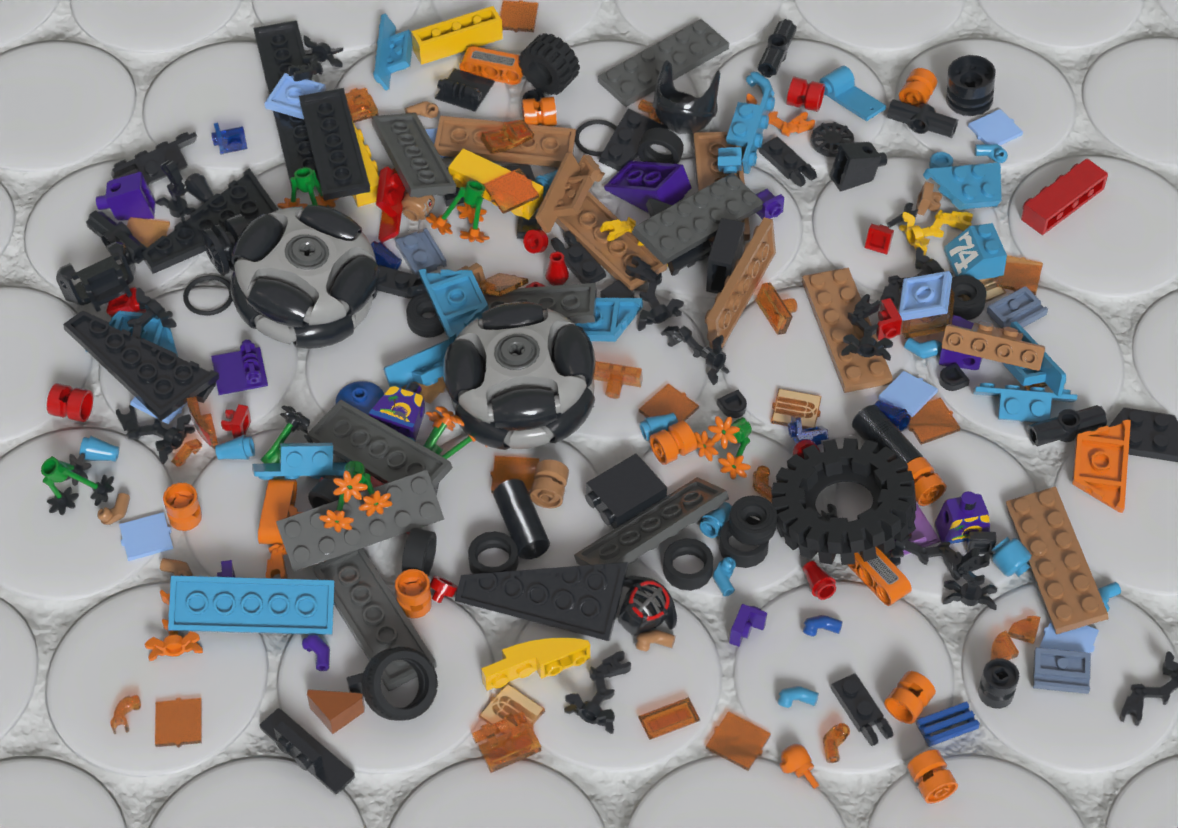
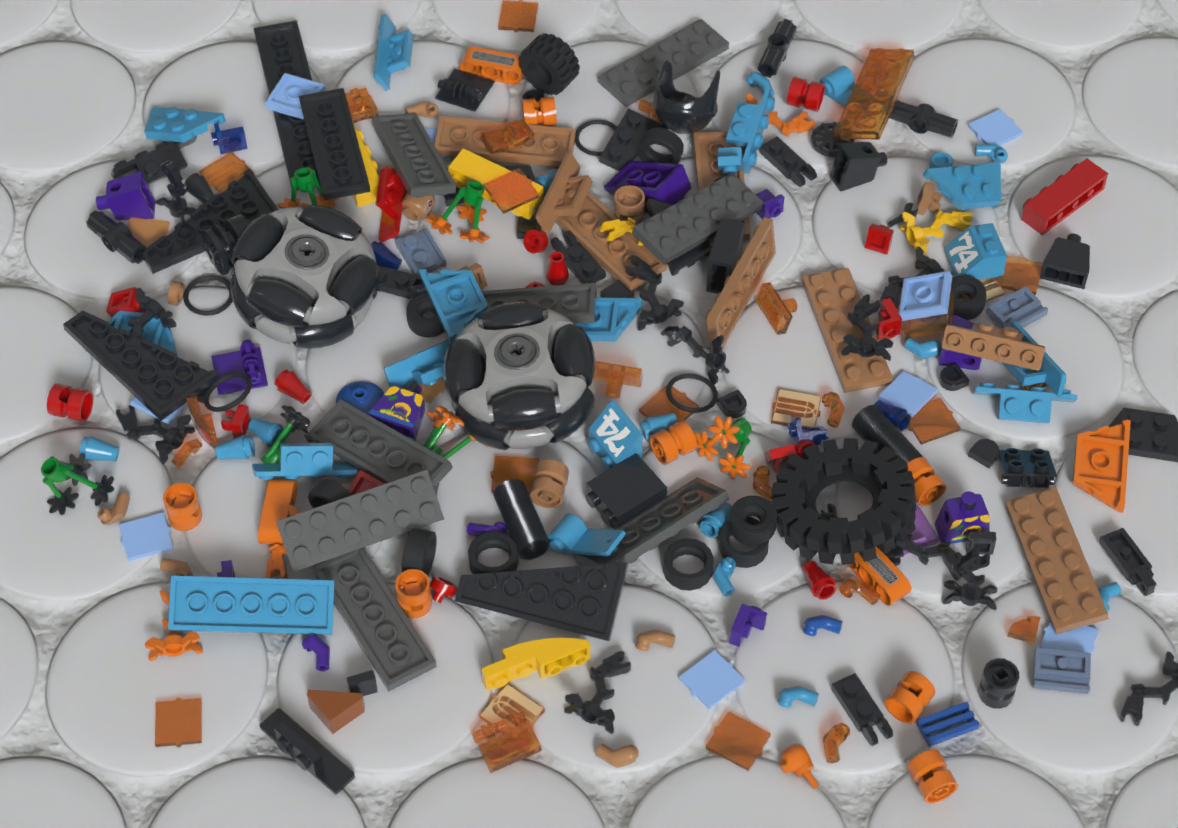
black piece [56,242,136,312] -> none
clear orange arm [110,695,141,734] -> none
black piece [288,36,344,82] -> none
orange plant [319,461,393,533] -> none
black tyre [362,647,438,721] -> none
yellow brick [411,6,503,65] -> none
clear orange piece [478,273,529,296] -> none
medium nougat tile [577,155,605,188] -> none
black piece [618,576,677,636] -> none
clear orange tile [638,697,700,740] -> none
orange wheel [899,68,937,107] -> none
black wheel [946,55,996,116] -> none
clear orange tile [990,631,1019,660] -> none
dark azure head [992,537,1032,577] -> none
black piece [1028,405,1107,446] -> none
none -> dark azure wing [144,106,226,143]
none -> medium nougat tile [167,281,185,306]
none -> clear orange piece [199,152,254,194]
none -> black tyre [203,372,252,412]
none -> dark azure cone [248,417,283,447]
none -> red cone [274,369,312,404]
none -> dark purple arm [467,522,507,536]
none -> dark azure door [548,513,626,556]
none -> dark azure slope [587,400,643,470]
none -> medium nougat arm [595,743,639,768]
none -> medium nougat wheel [614,185,645,225]
none -> black tyre [666,373,718,413]
none -> light blue piece [679,650,745,709]
none -> red tile [764,444,796,473]
none -> clear orange arm [822,392,845,427]
none -> clear orange plate [834,48,915,140]
none -> clear orange arm [839,579,881,605]
none -> black tile [968,439,999,469]
none -> black hinge [999,448,1057,488]
none -> black torso [1039,233,1090,289]
none -> black hinge [1099,528,1157,596]

